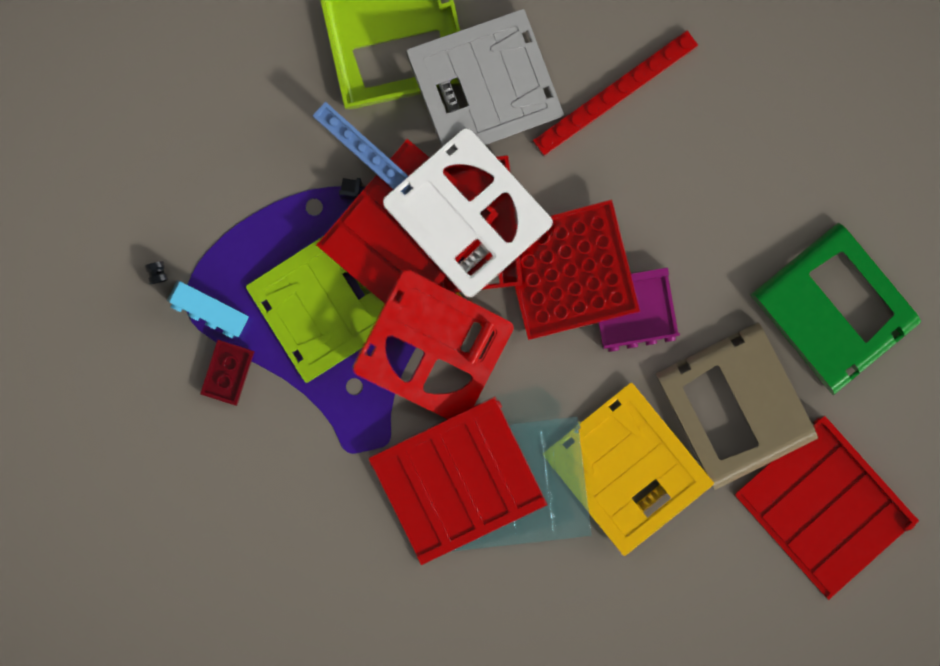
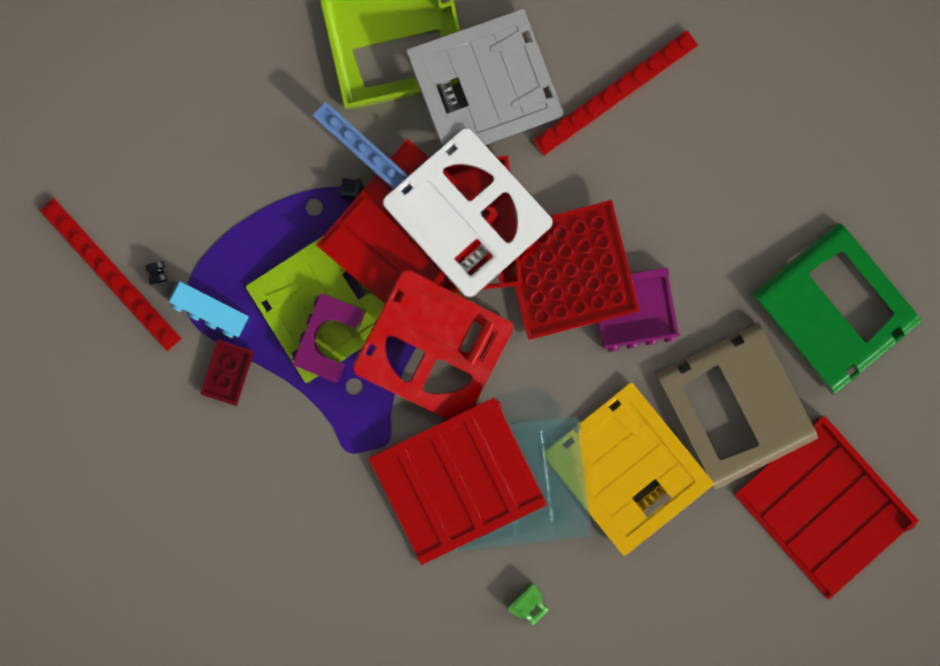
none -> red plate [39,198,182,352]
none -> magenta arch [292,293,366,382]
none -> bright green piece [507,583,549,625]

